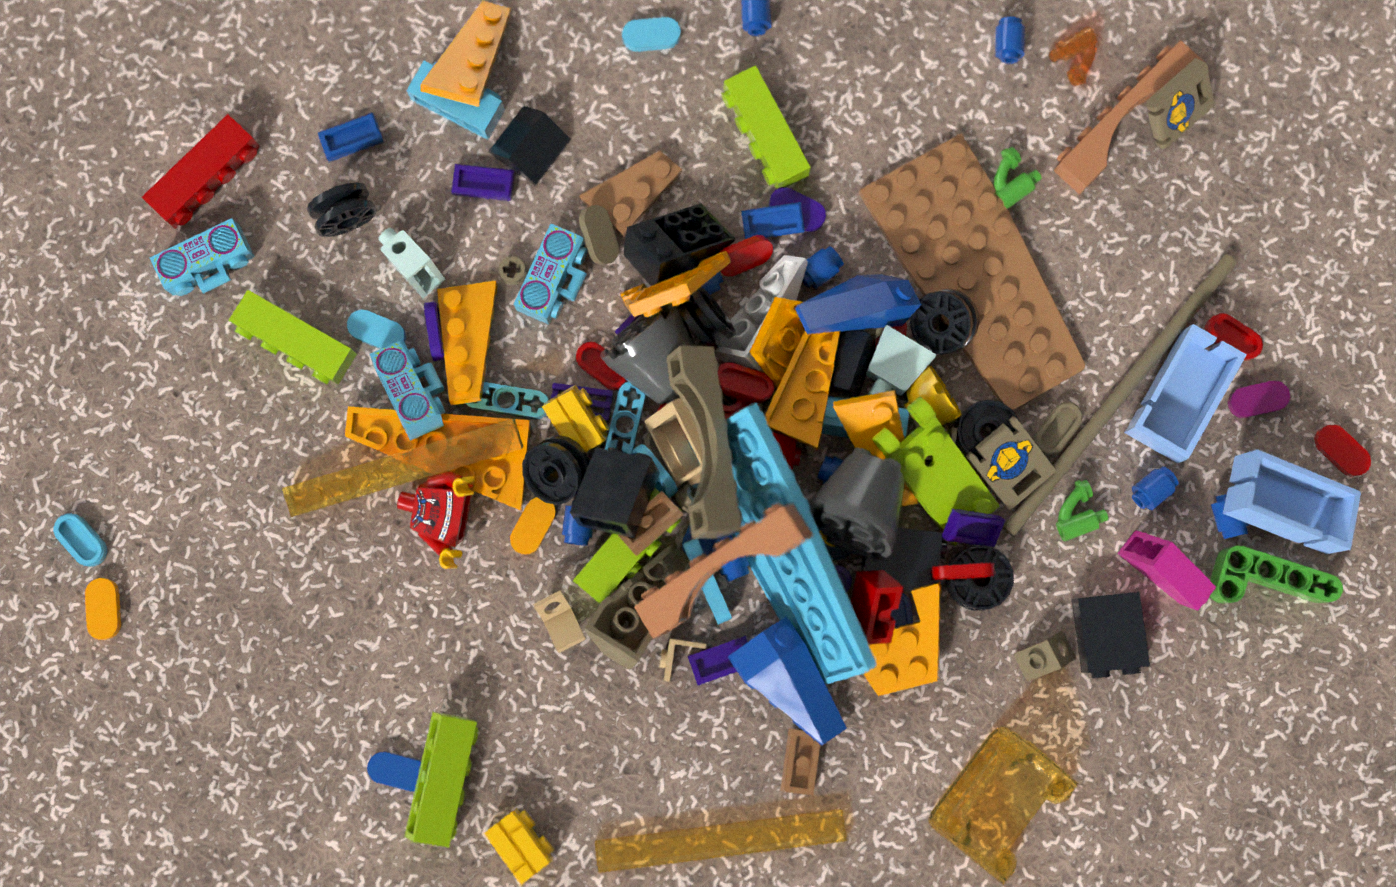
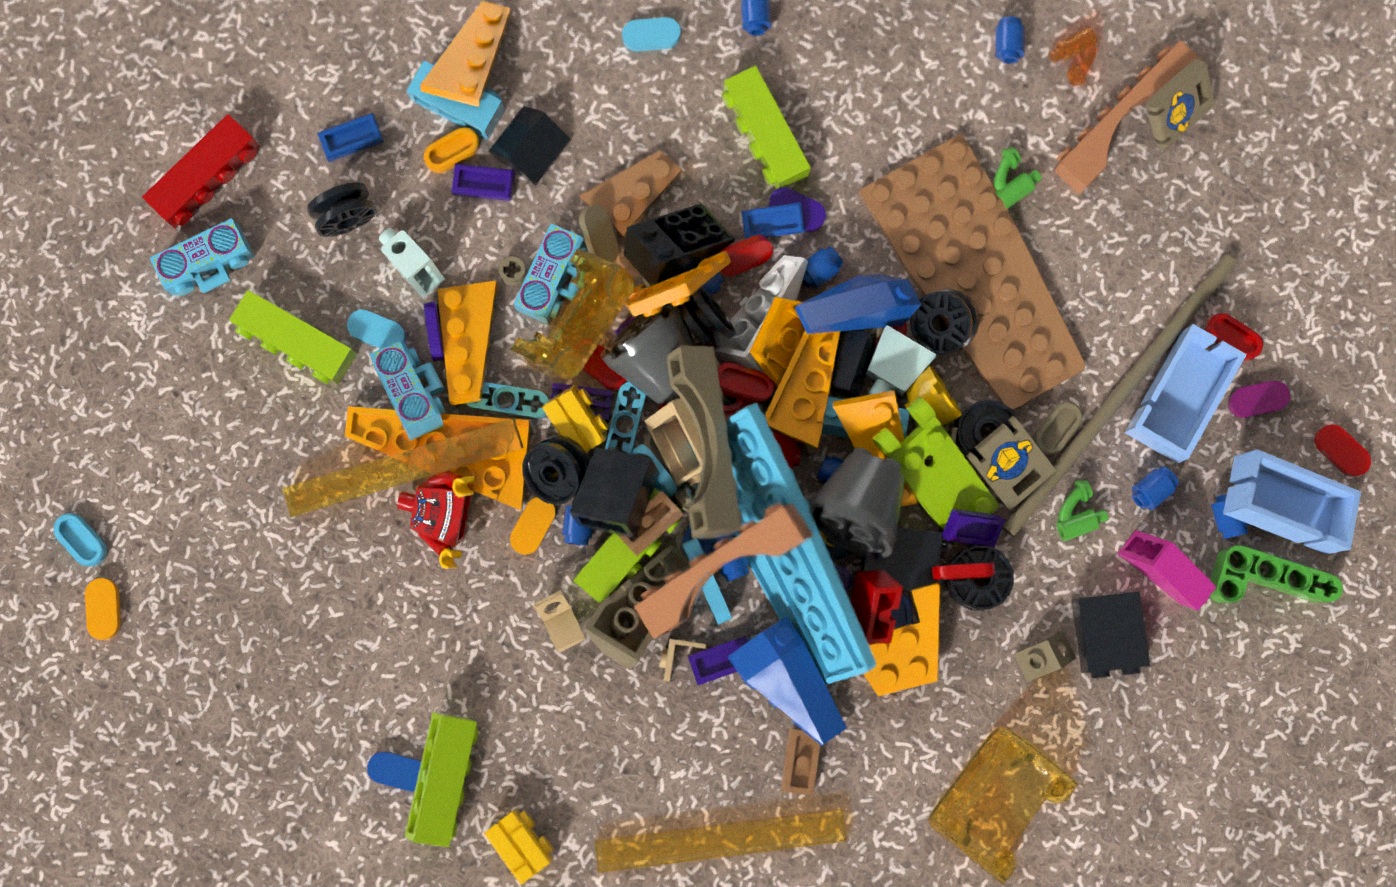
none -> light orange tile [424,127,480,173]
none -> clear yellow windscreen [510,249,634,379]

